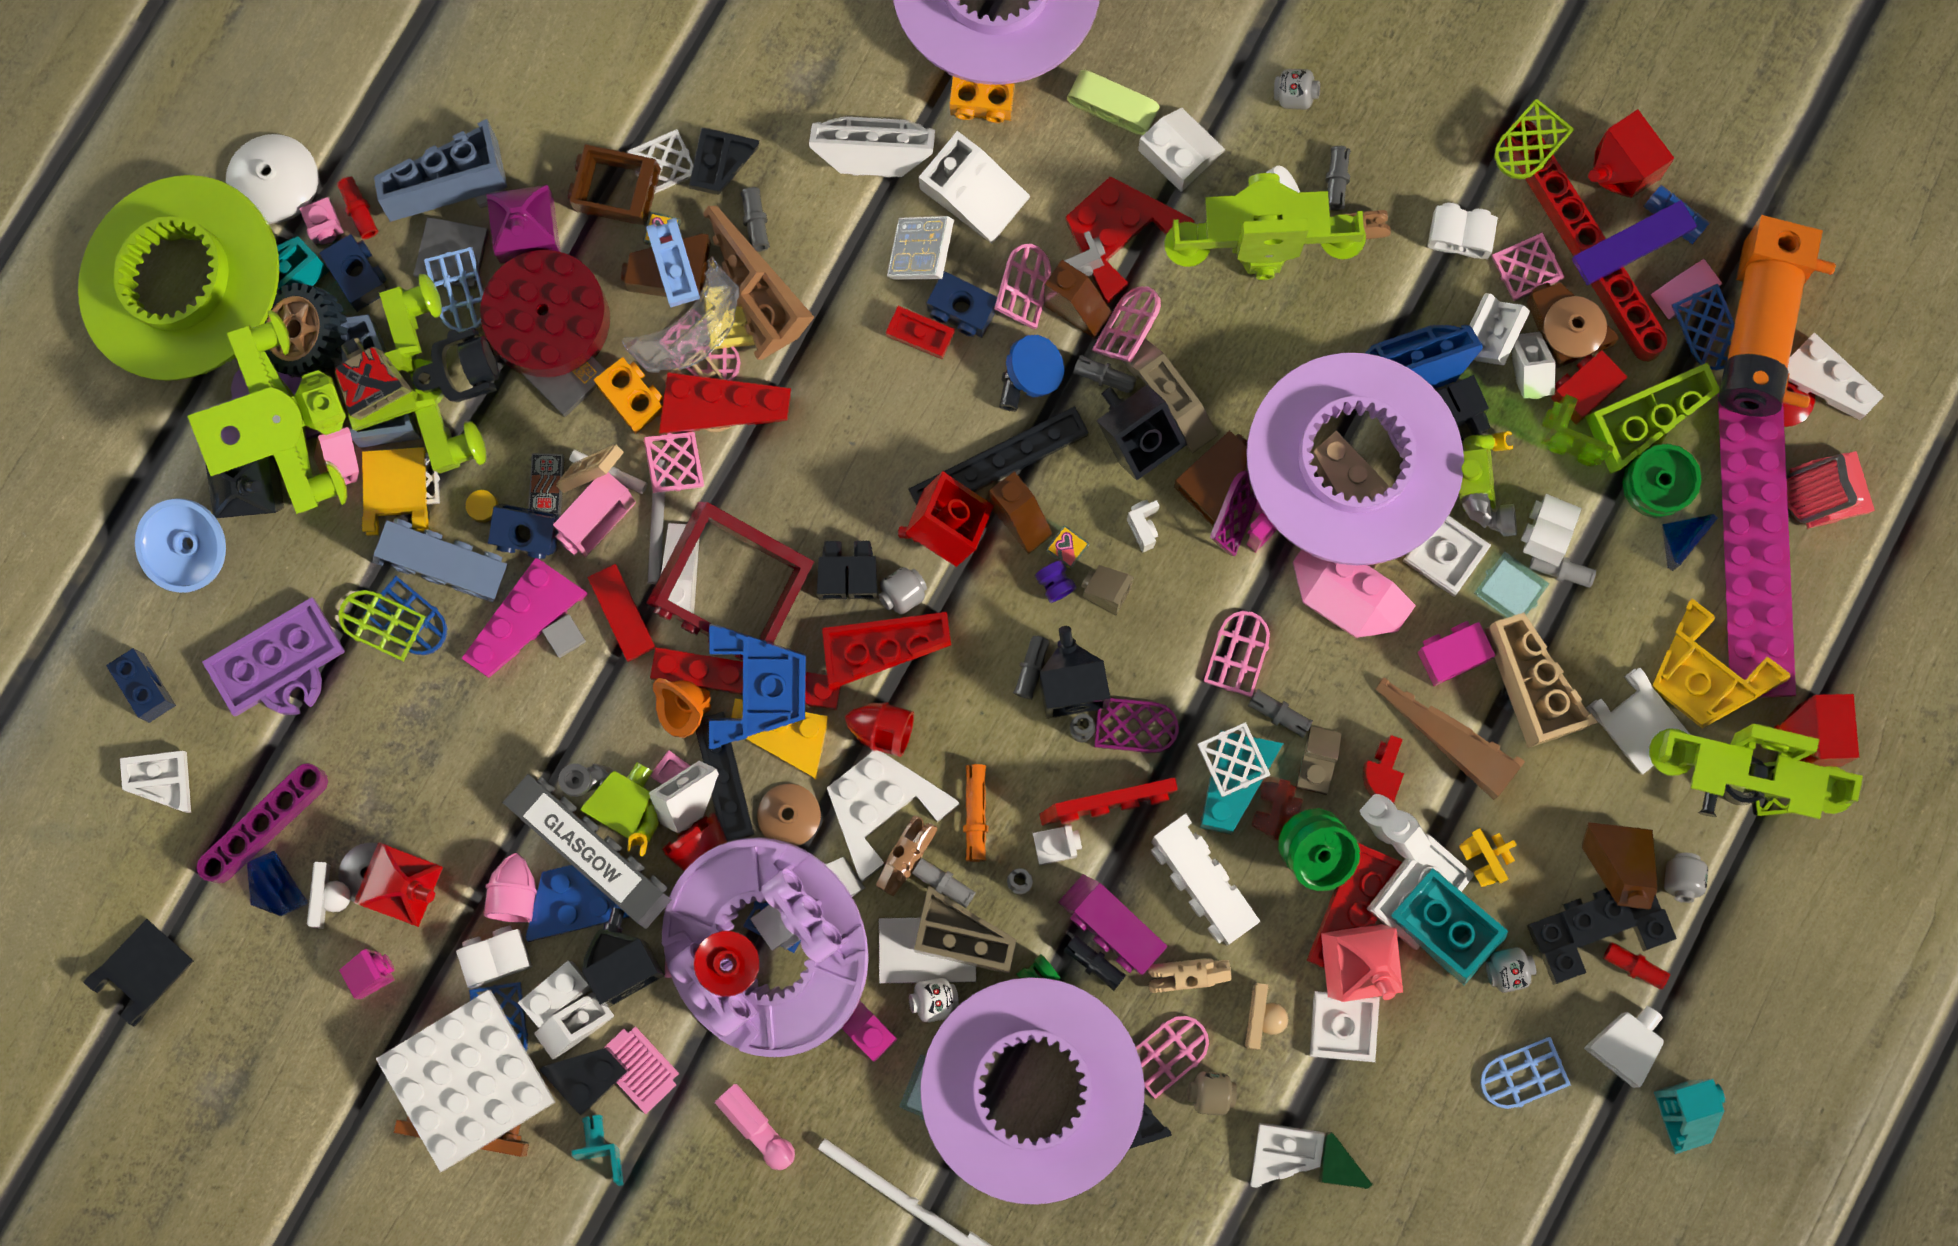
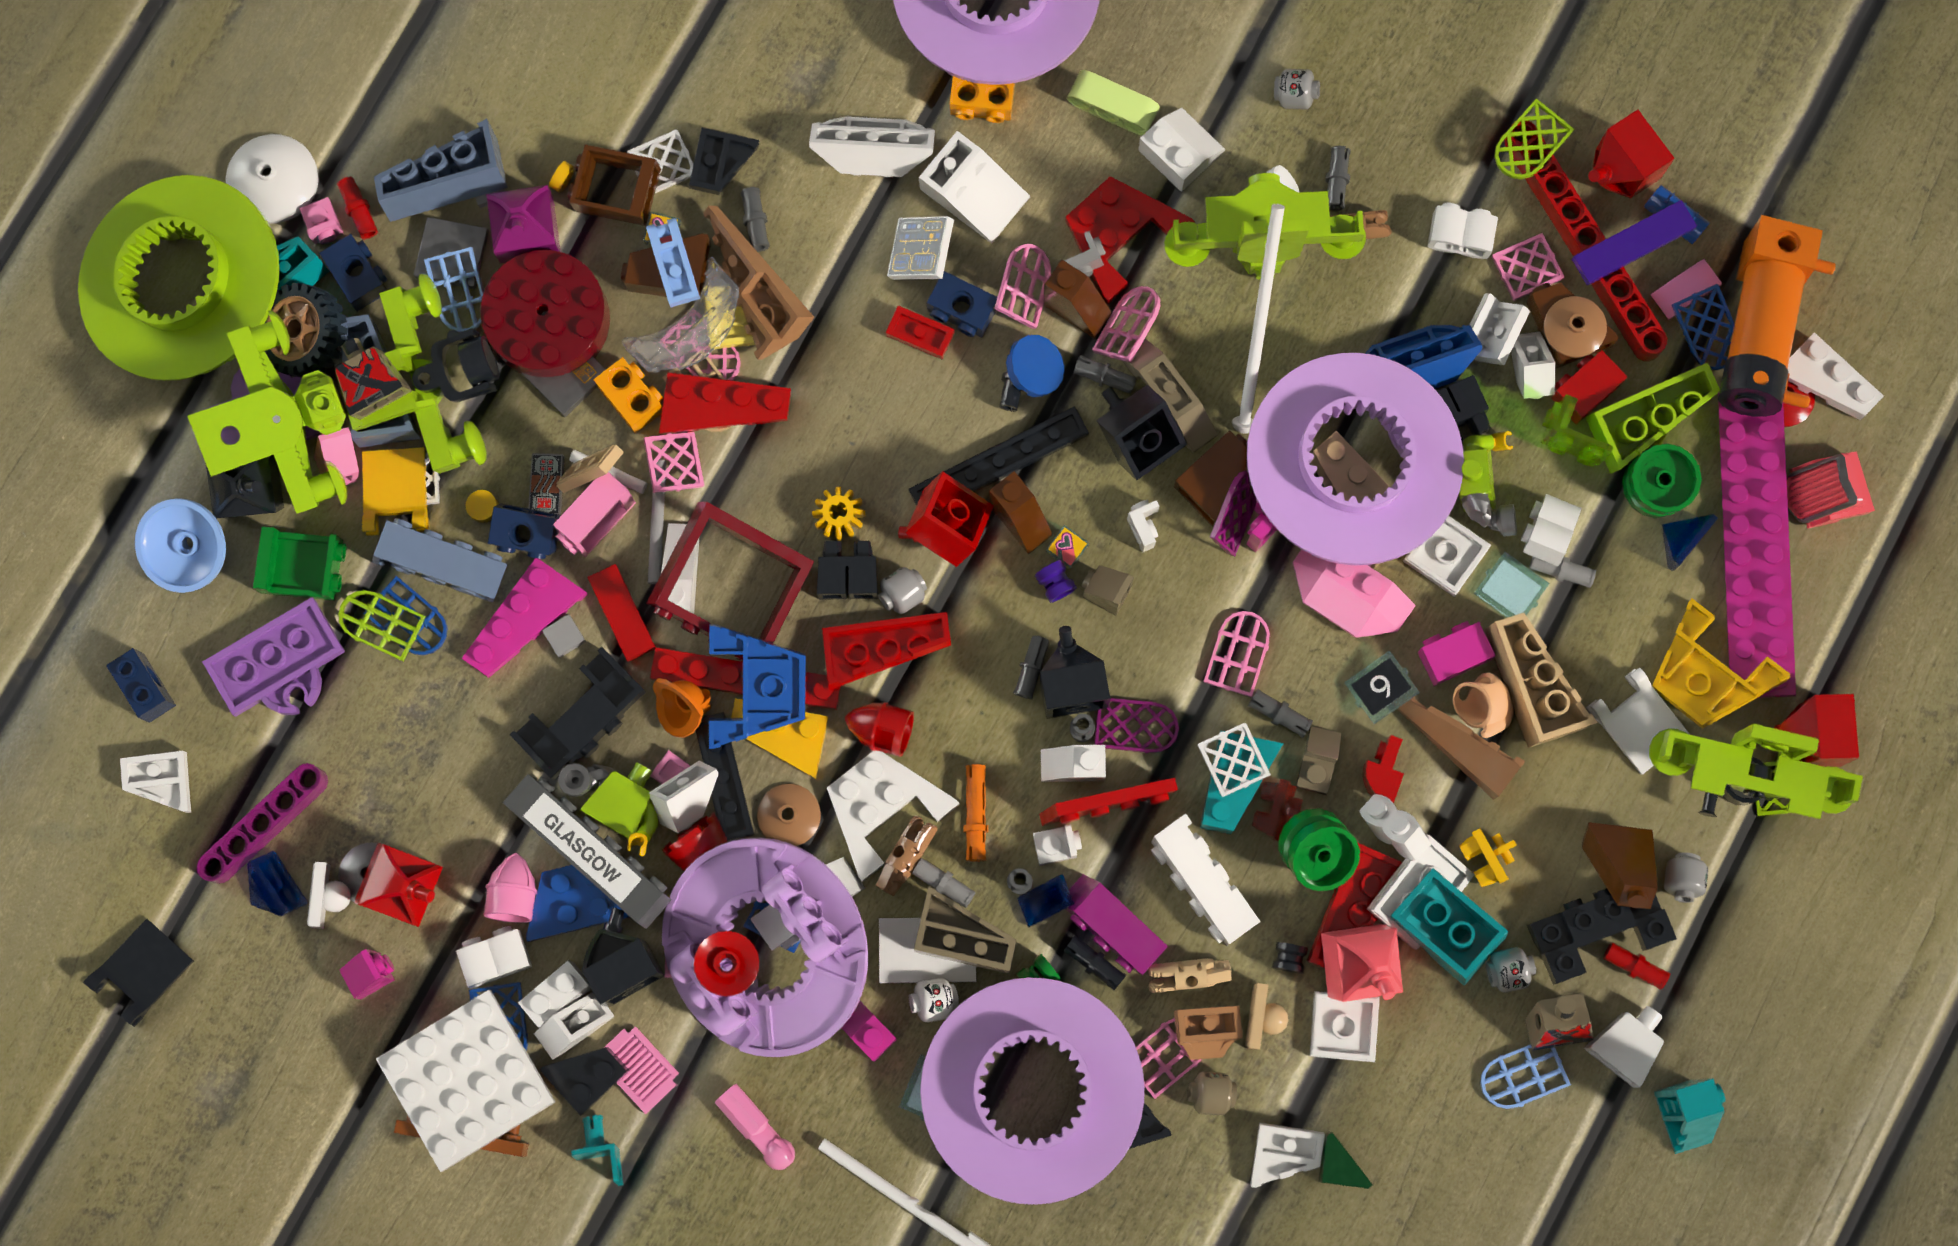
none -> green panel [253,526,346,601]
none -> black bracket [509,647,646,780]
none -> yellow tile [549,161,575,193]
none -> yellow gear [812,487,866,541]
none -> clear blue slope [1017,874,1074,927]
none -> white slope [1041,745,1106,782]
none -> medium nougat slope [1174,1006,1243,1060]
none -> white bar [1232,204,1285,434]
none -> black wheel [1272,942,1308,974]
none -> piece [1344,651,1420,725]
none -> light nougat piece [1453,673,1514,738]
none -> dark tan torso [1525,994,1594,1051]

